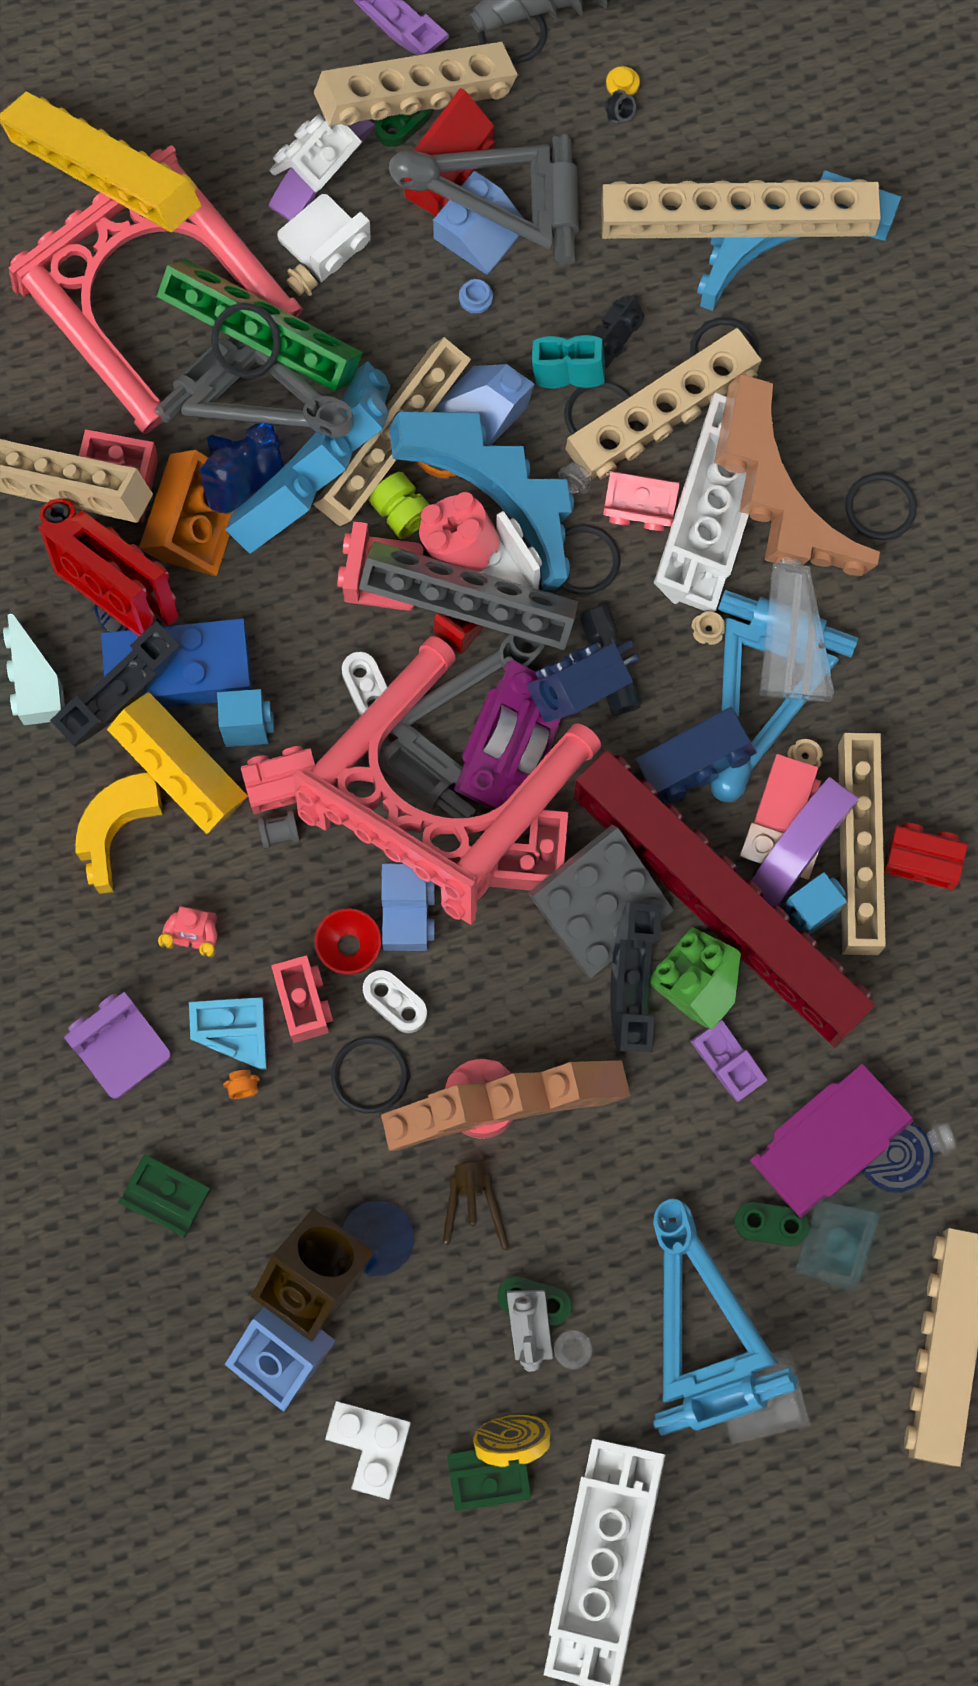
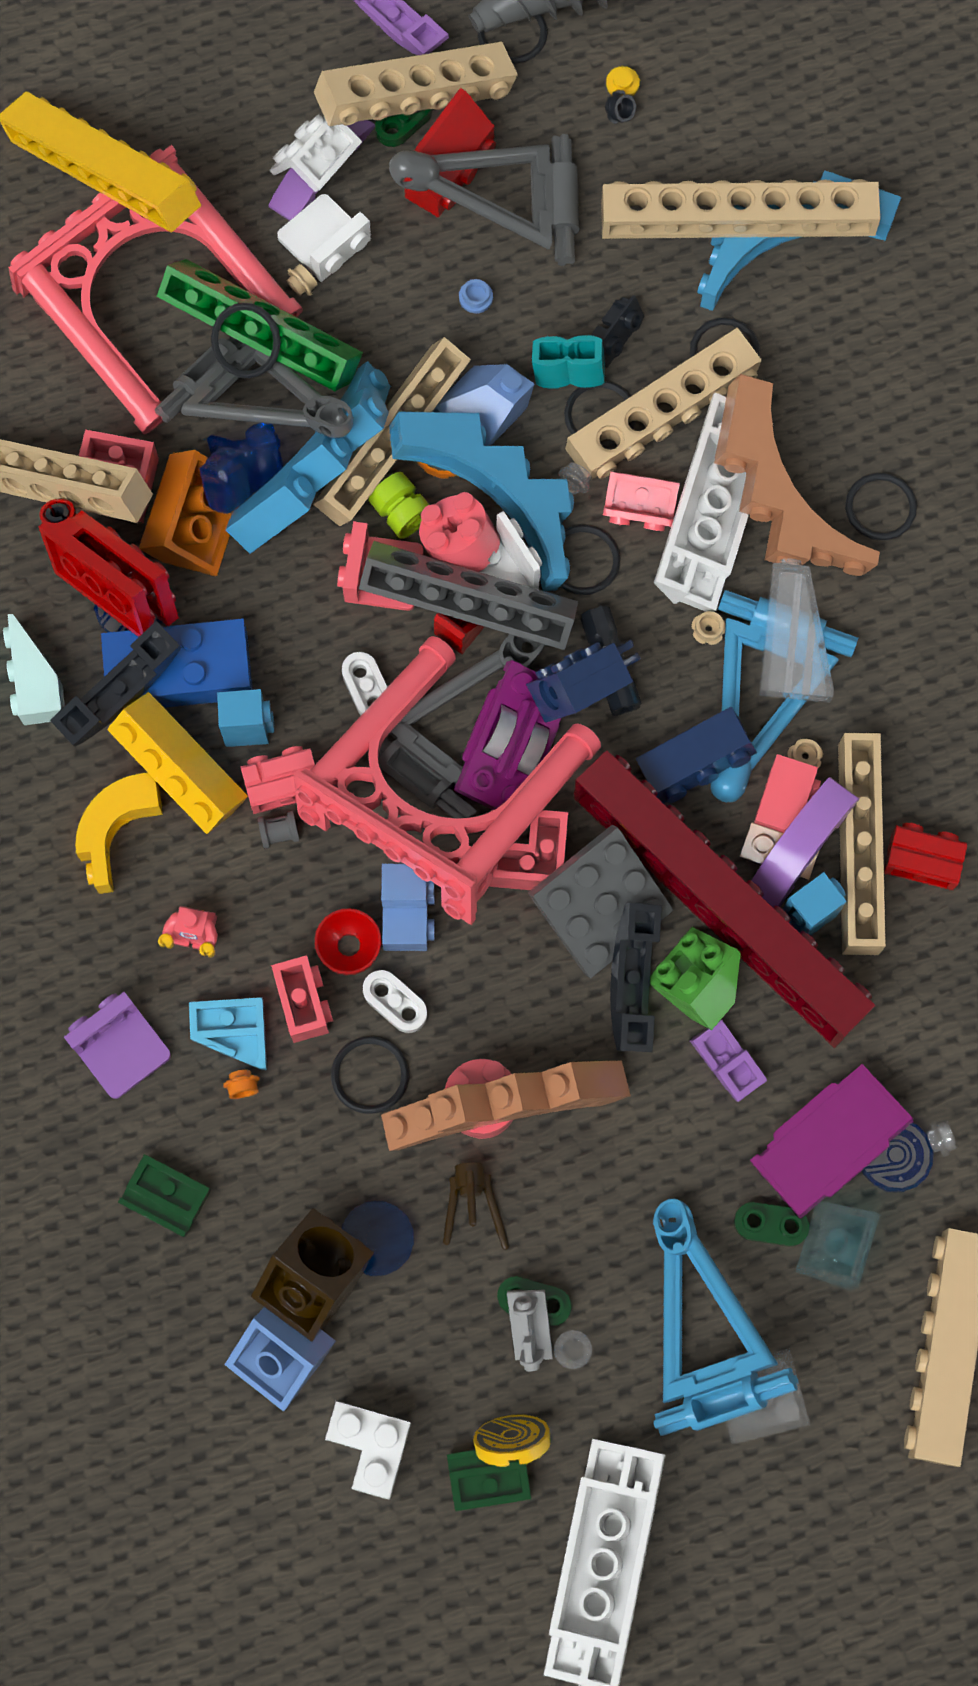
medium blue slope [433,171,523,275] -> none

